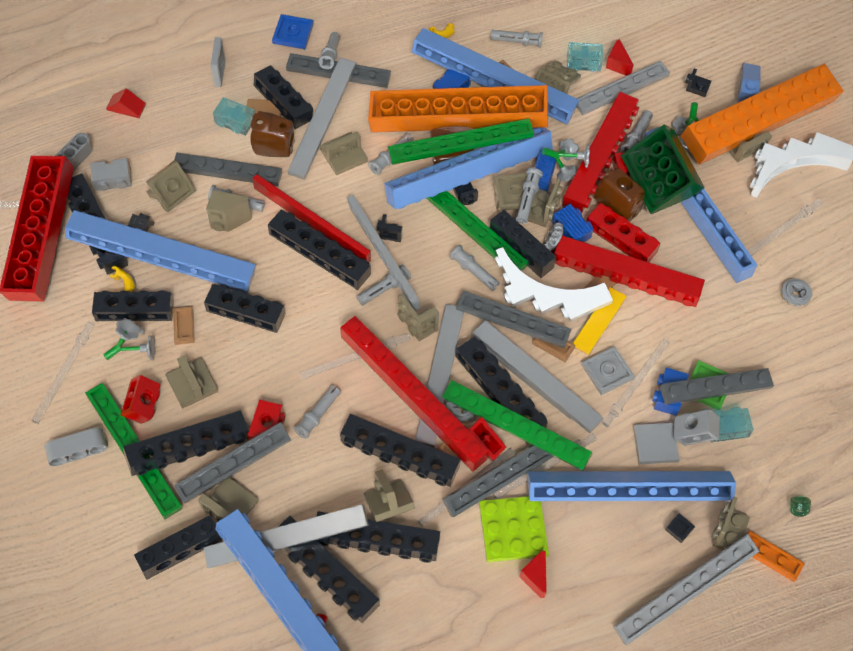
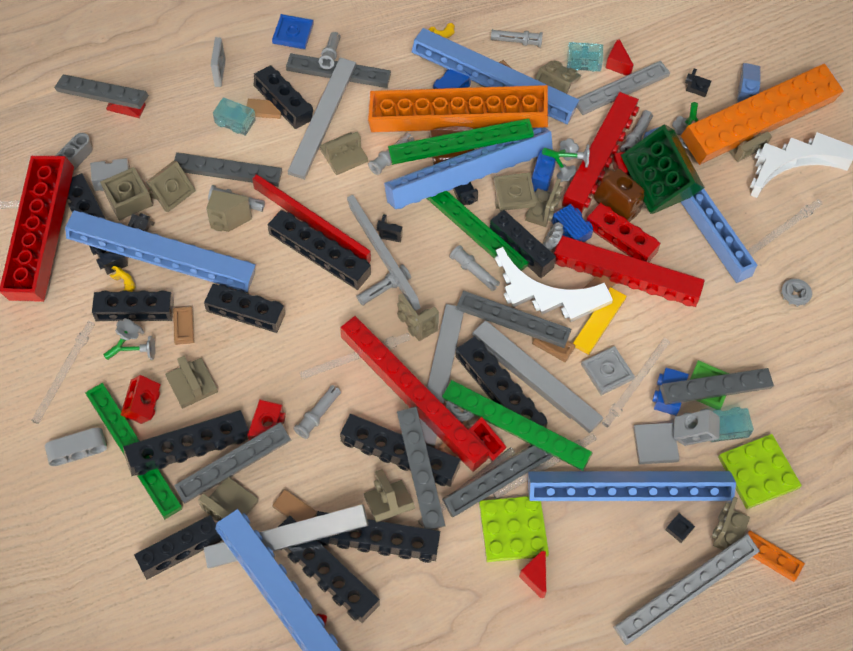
reddish brown piece [250,111,295,157] -> none
light grey pin [516,168,543,224] -> none
clear green tile [790,496,811,517] -> none
none -> dark grey plate [54,74,149,109]
none -> dark tan slope [100,167,153,221]
none -> medium nougat tile [272,490,317,522]
none -> dark grey plate [397,407,446,530]
none -> lime plate [718,434,802,509]

